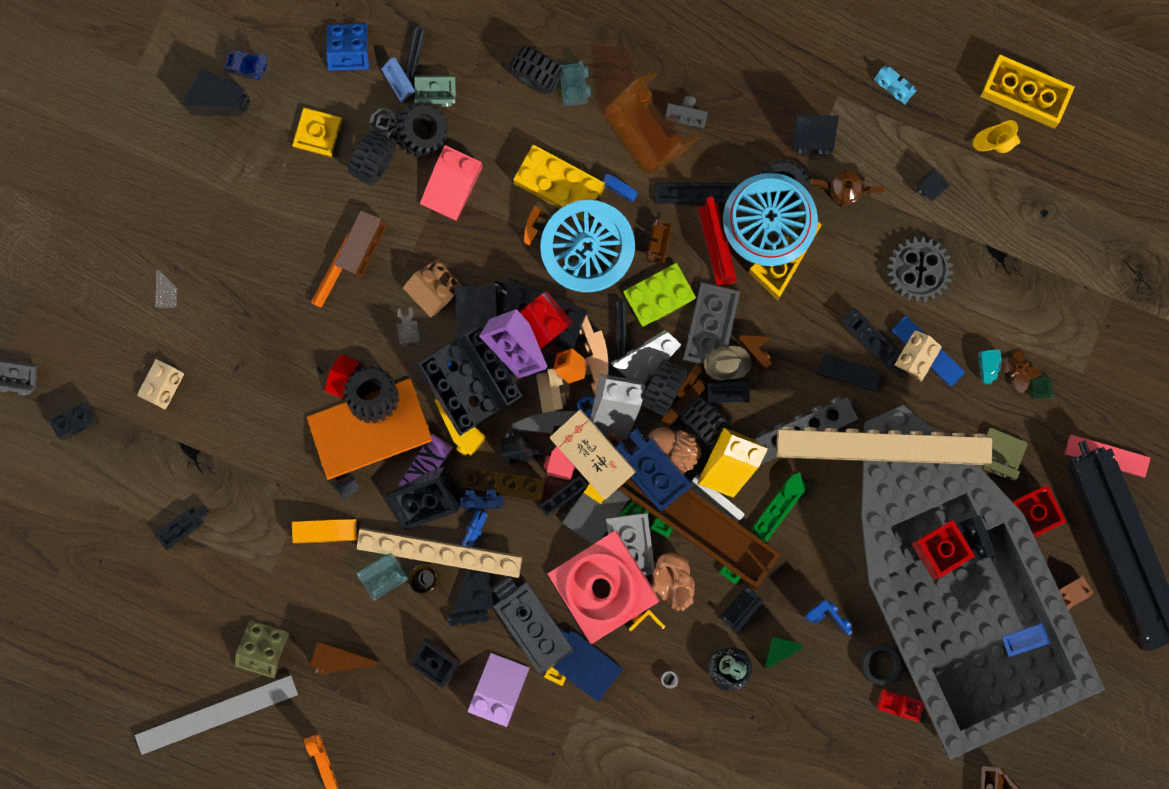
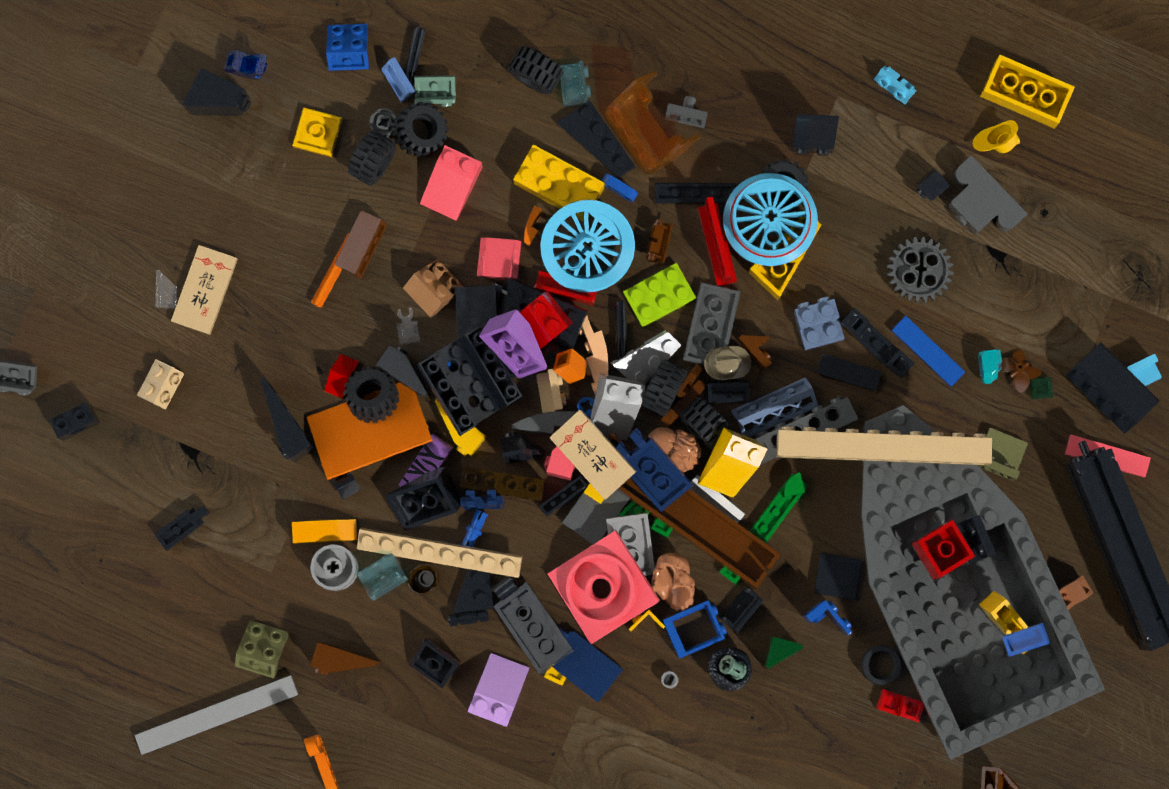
reddish brown helmet [811,170,885,208] -> none
tan bracket [895,331,942,382] -> none
red brick [1012,485,1067,538] -> none
none -> tan tile [171,245,238,335]
none -> black slope [261,377,315,462]
none -> light grey wheel [310,544,359,591]
none -> black slope [376,345,432,402]
none -> coral slope [477,238,521,281]
none -> red panel [534,271,597,306]
none -> black wing [557,101,635,179]
none -> blue window [662,600,727,659]
none -> sand blue fence [731,377,818,437]
none -> sand blue plate [794,297,845,351]
none -> black tile [814,553,862,600]
none -> dark grey brick [948,155,1028,234]
none -> yellow slope [979,591,1028,655]
none -> black slope [1066,342,1160,434]
none -> medium azure panel [1127,354,1162,386]

